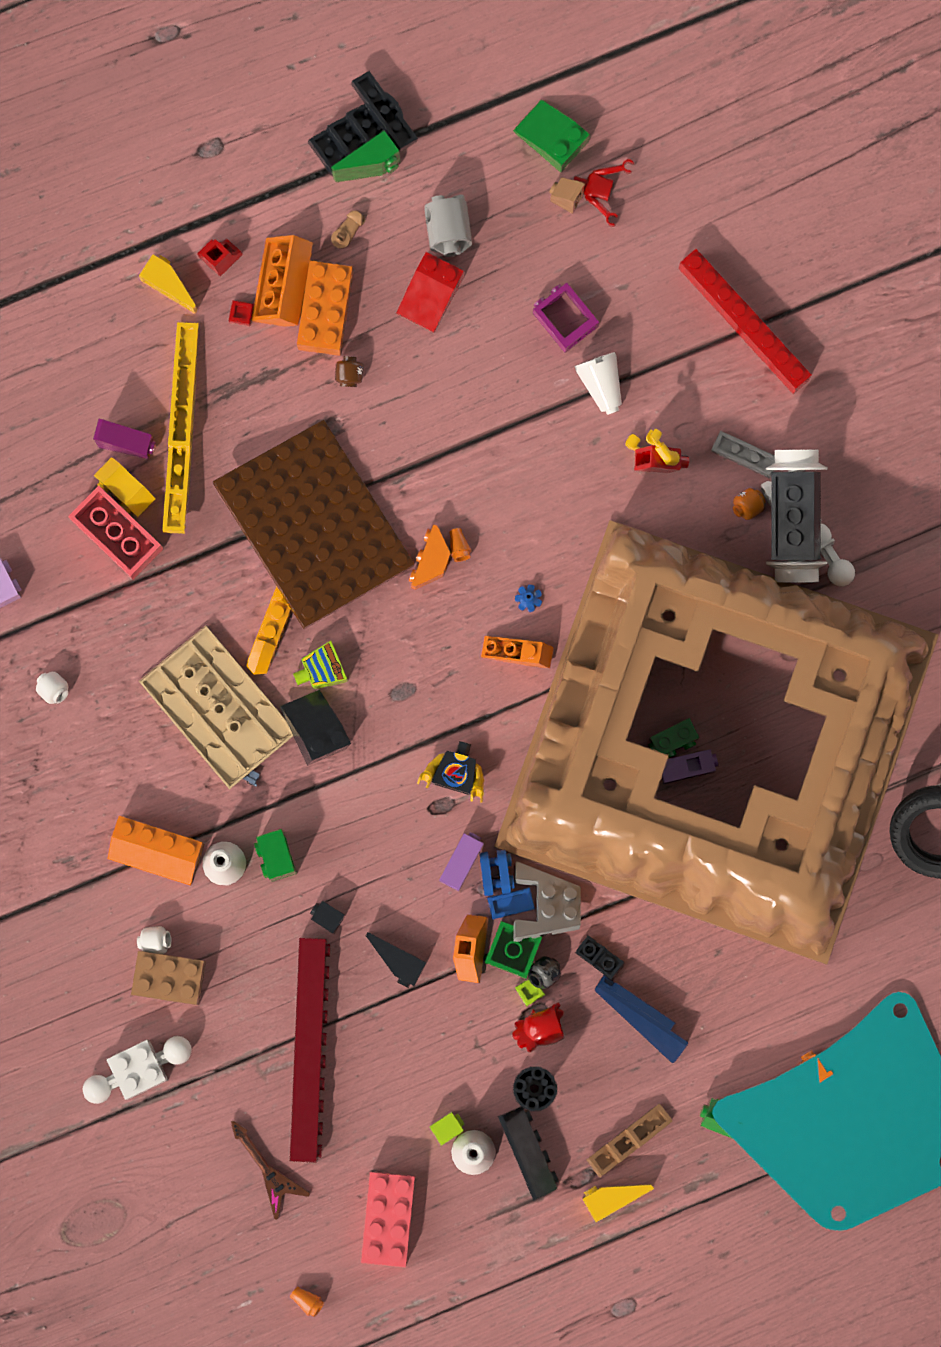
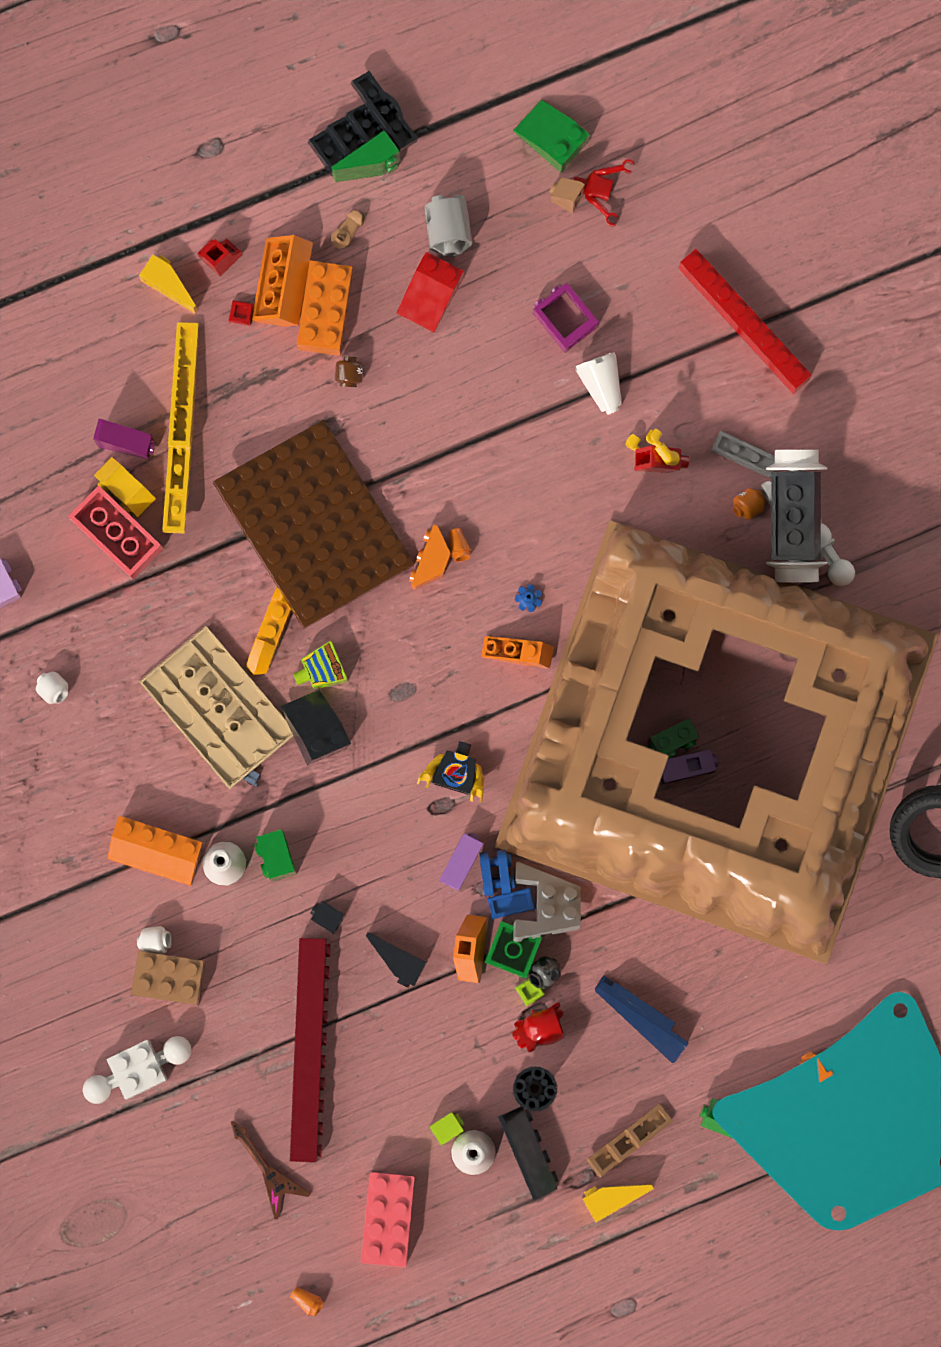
black slope [575,935,625,981] -> none

